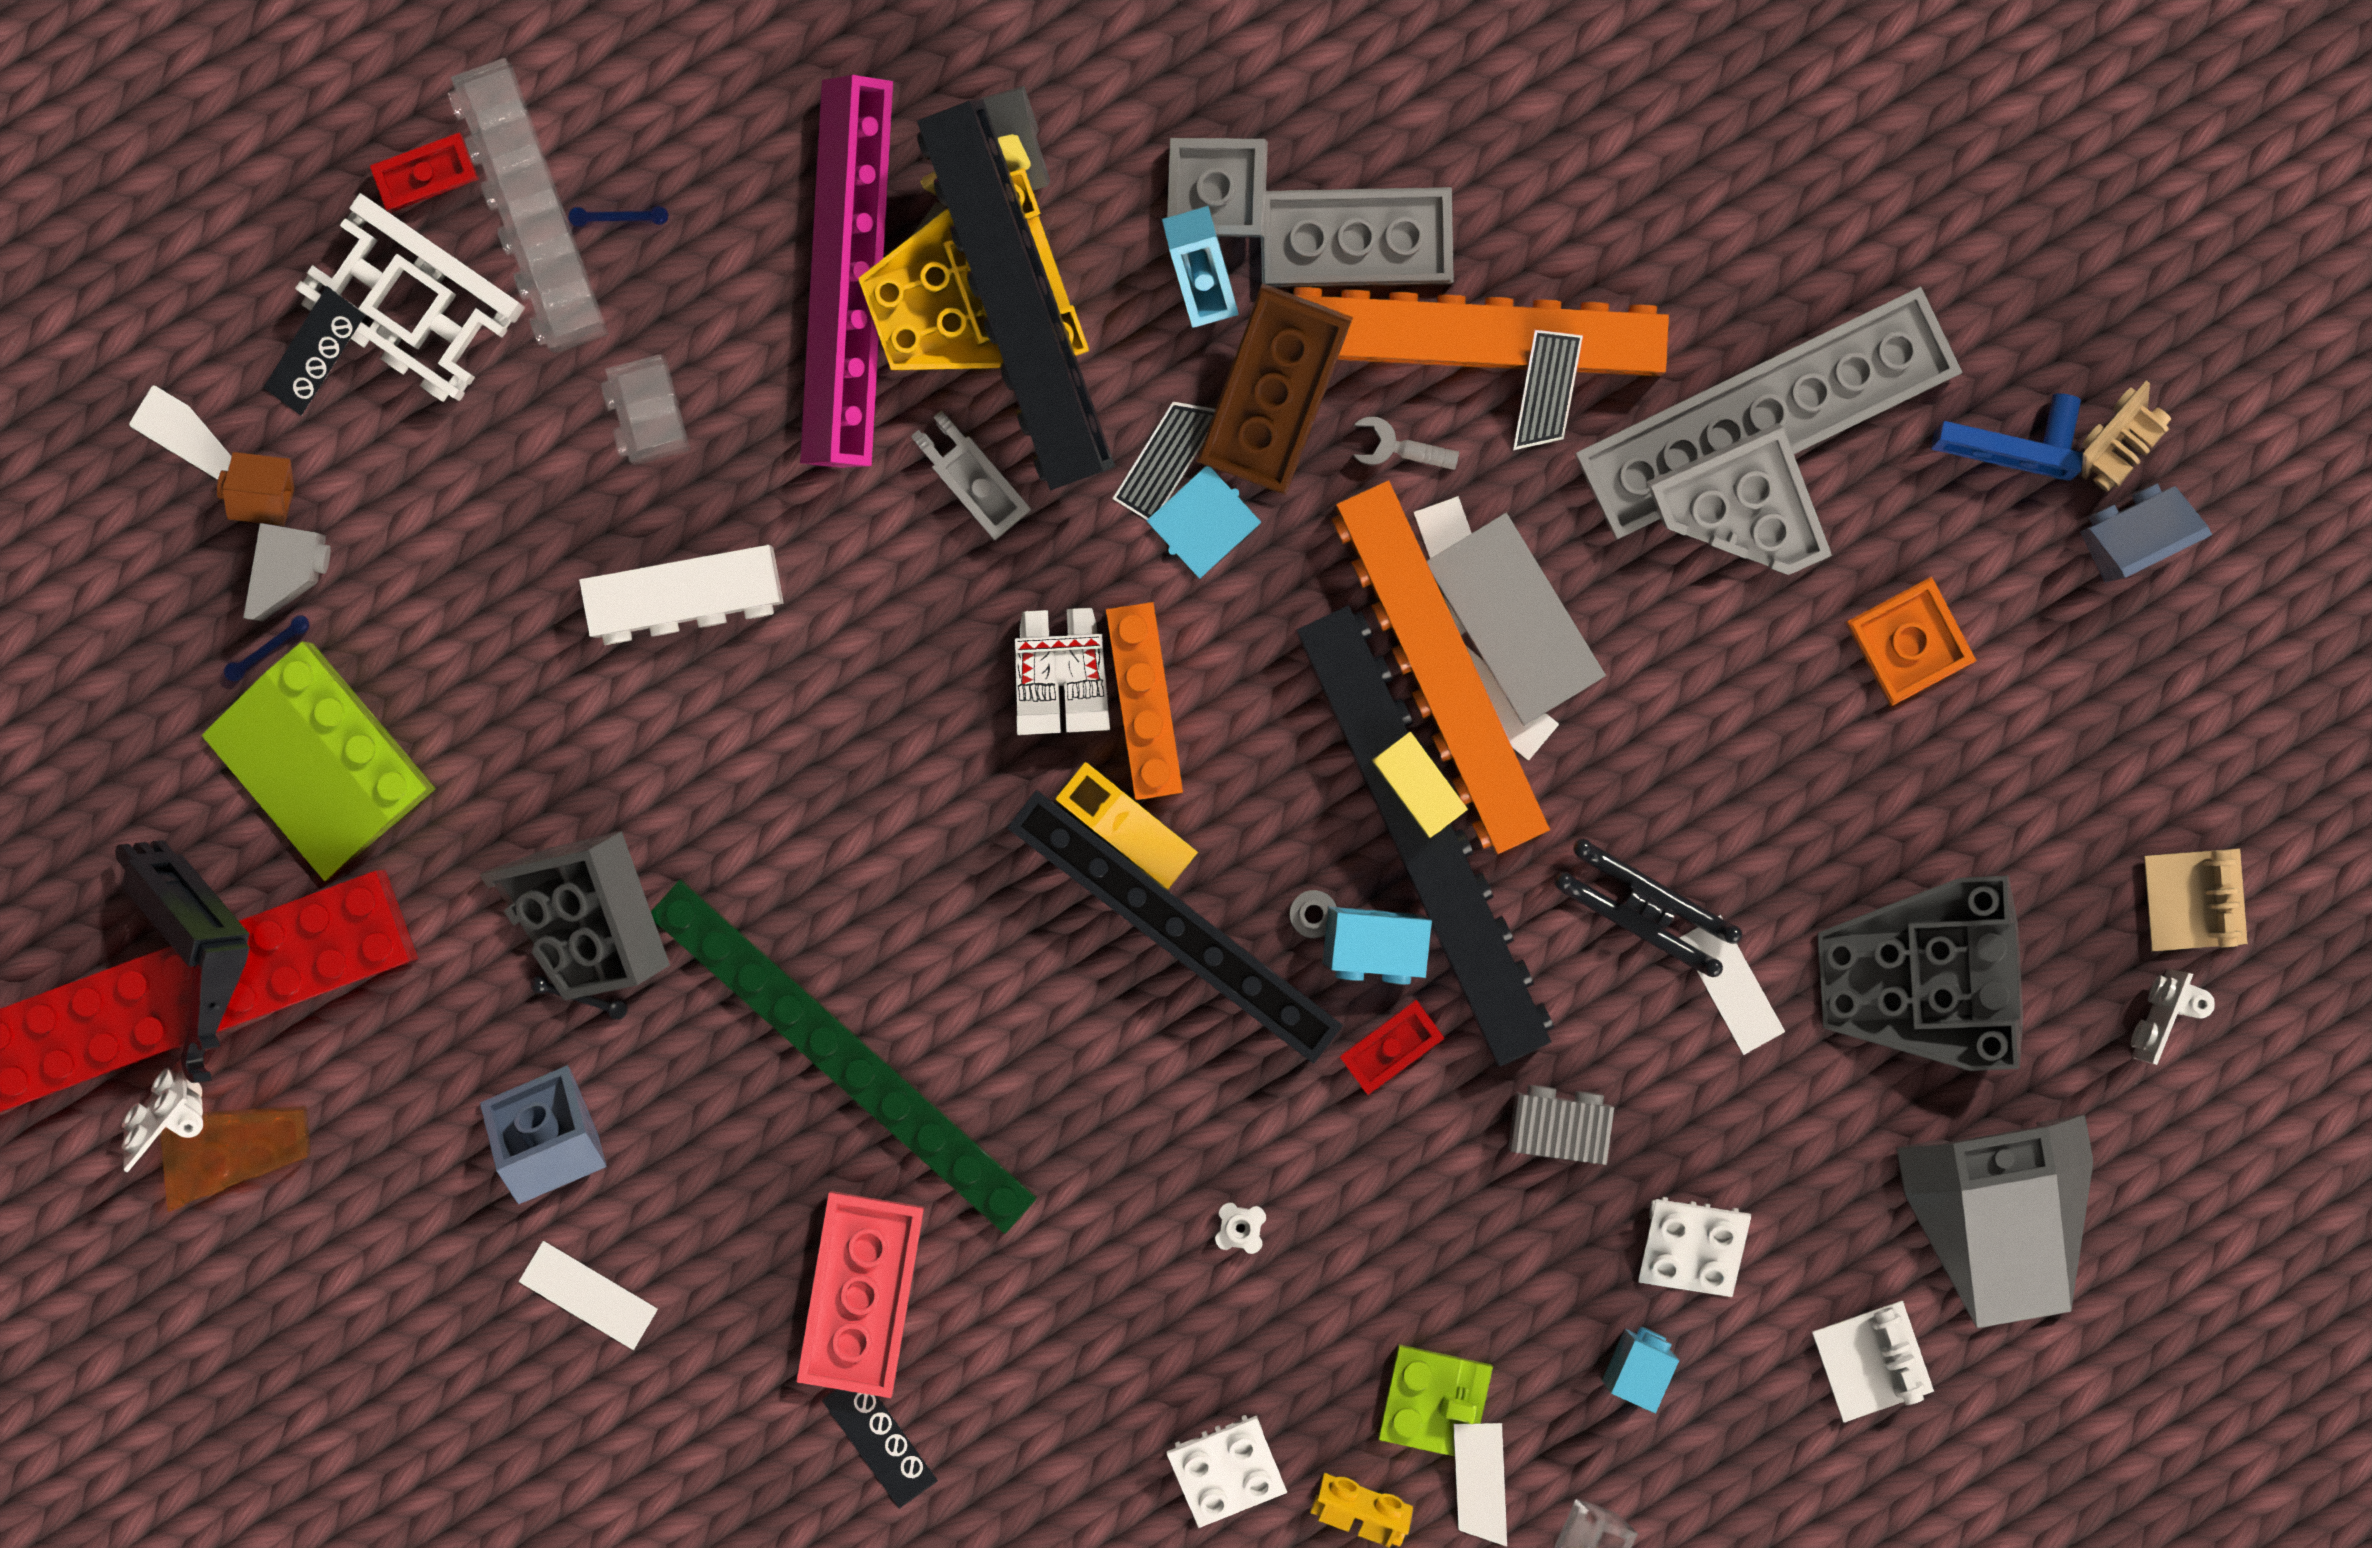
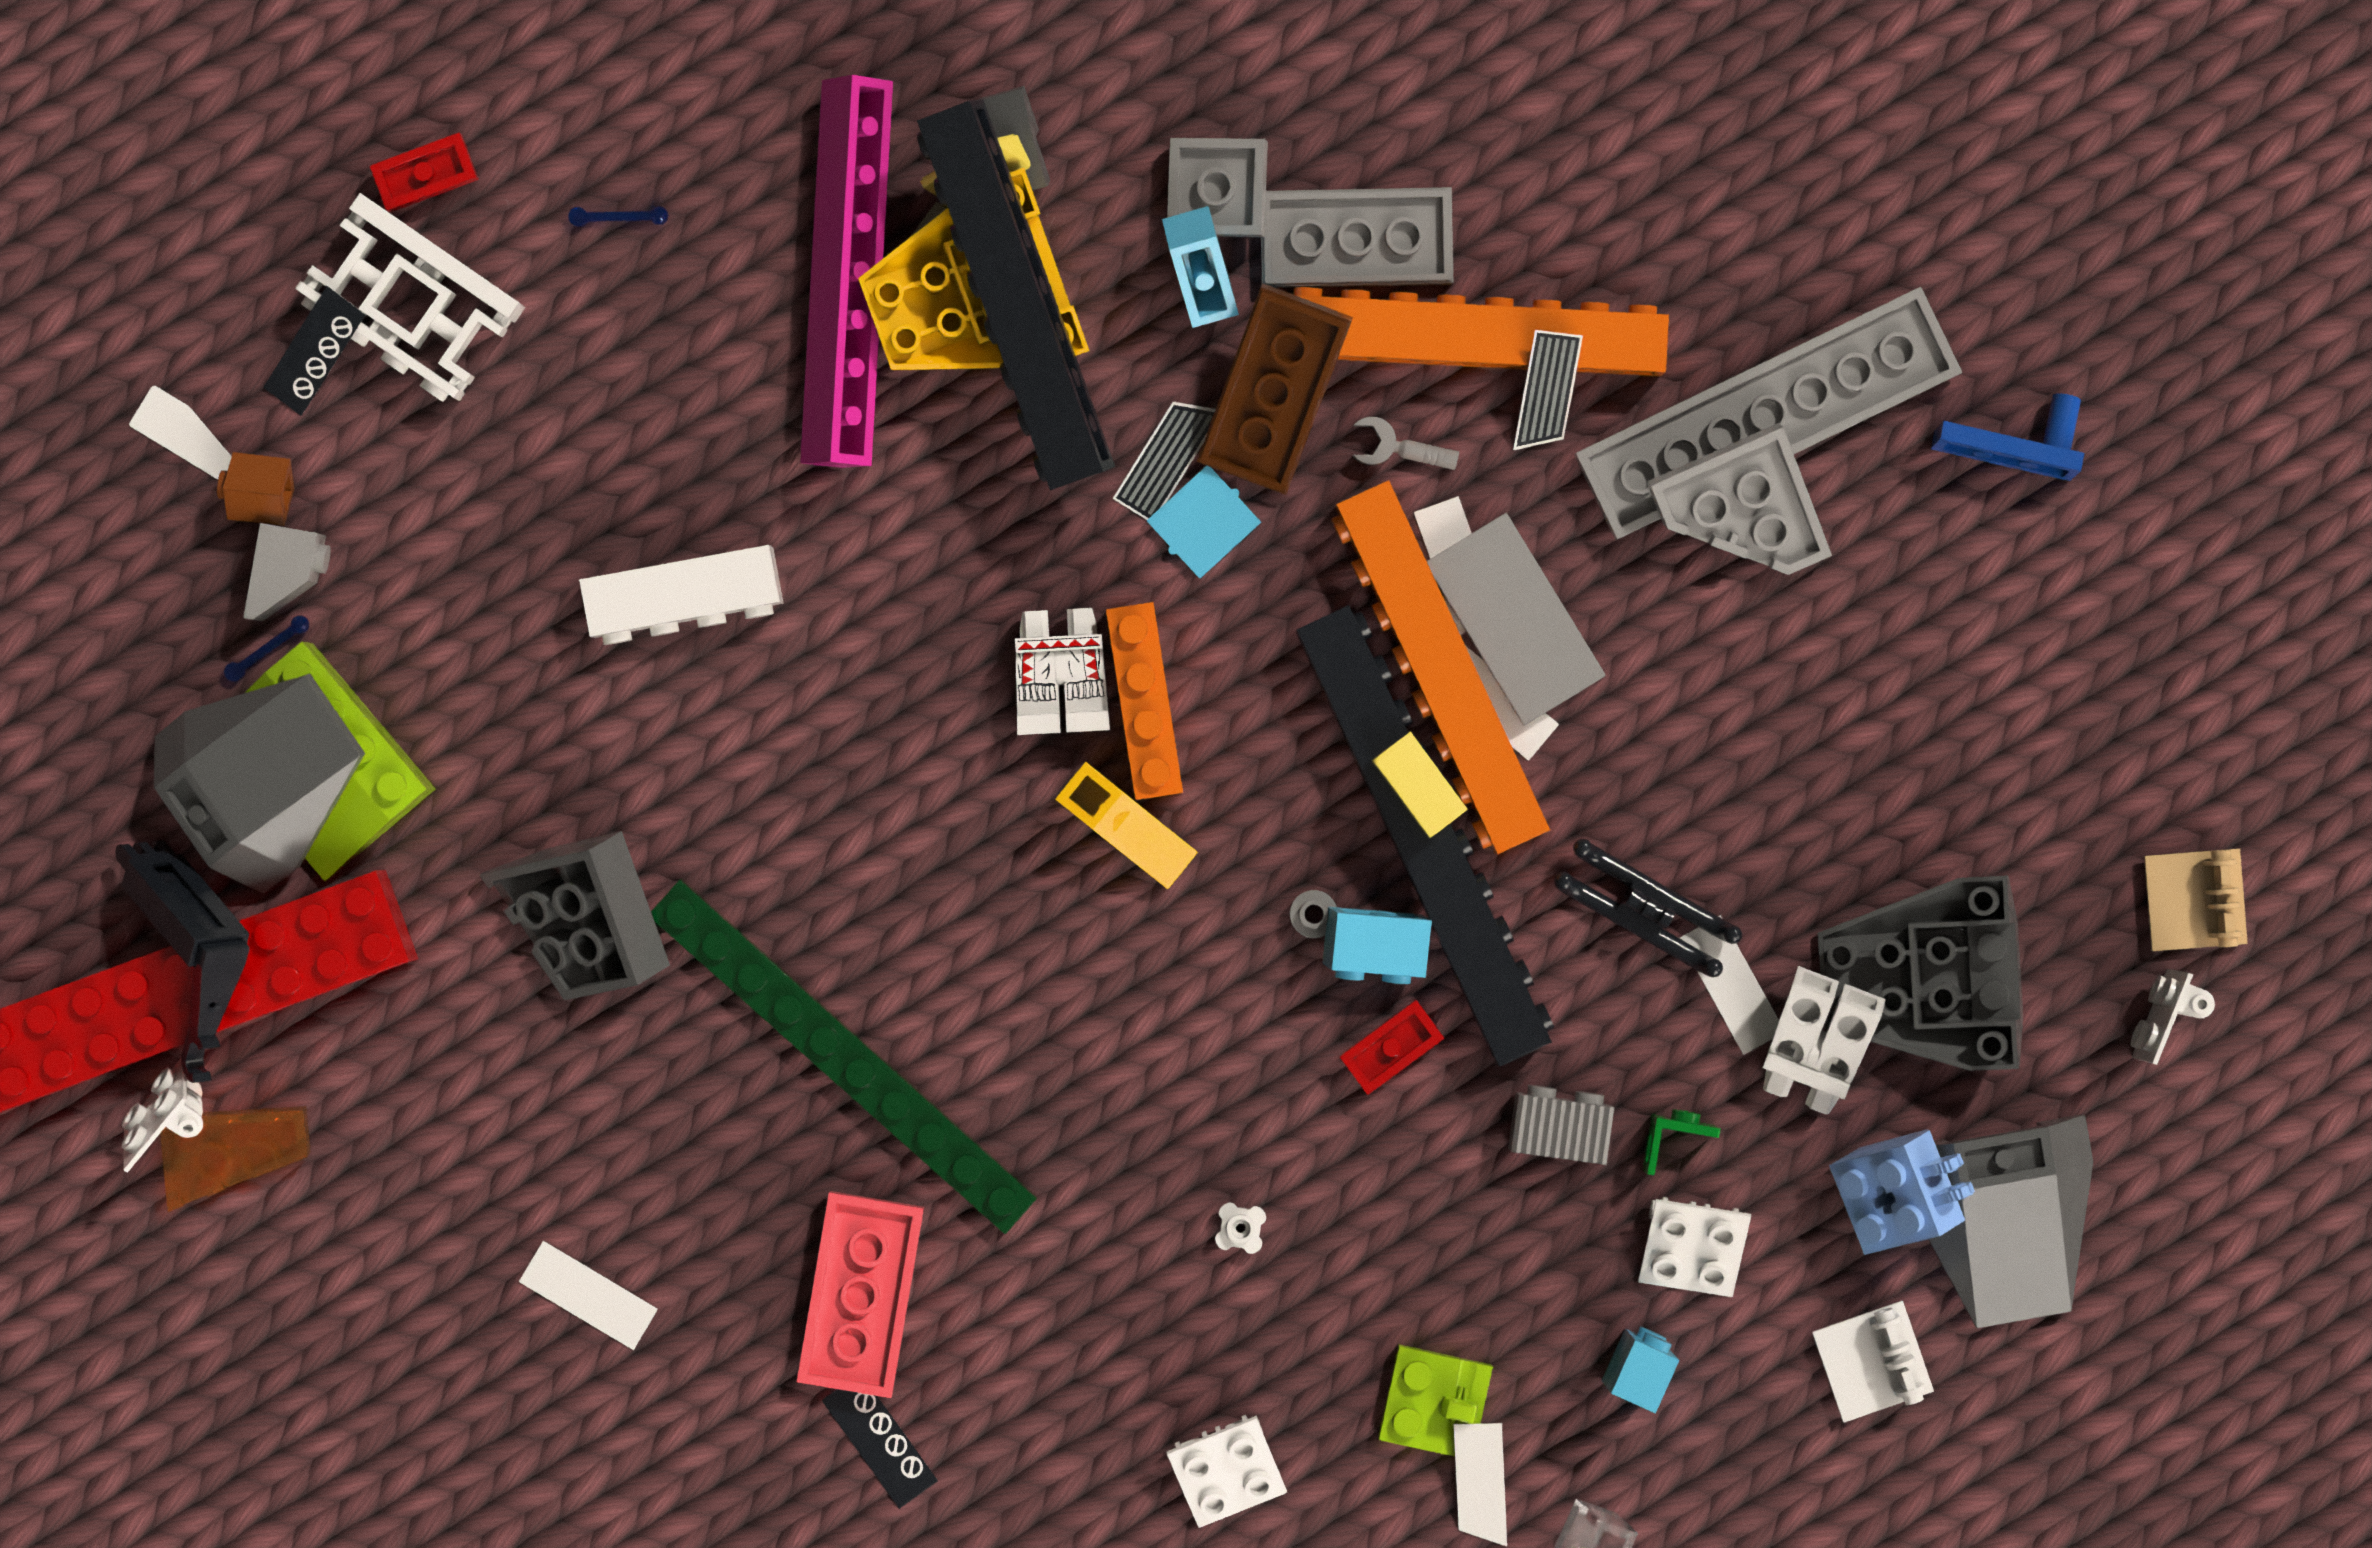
clear brick [448,58,609,354] -> none
sand blue slope [480,1065,607,1205] -> none
black hinge [531,976,628,1020] -> none
clear brick [601,354,691,465] -> none
light grey hinge [911,410,1031,541] -> none
black brick [1007,790,1343,1064] -> none
yellow hinge [1310,1473,1413,1548] -> none
orange tile [1845,576,1977,706] -> none
sand blue slope [2080,483,2212,582] -> none
tan hinge [2081,381,2171,492] -> none
none -> dark grey wedge [154,674,365,894]
none -> green bracket [1642,1109,1721,1176]
none -> white hips [1763,966,1886,1114]
none -> light blue hinge [1829,1129,1975,1255]

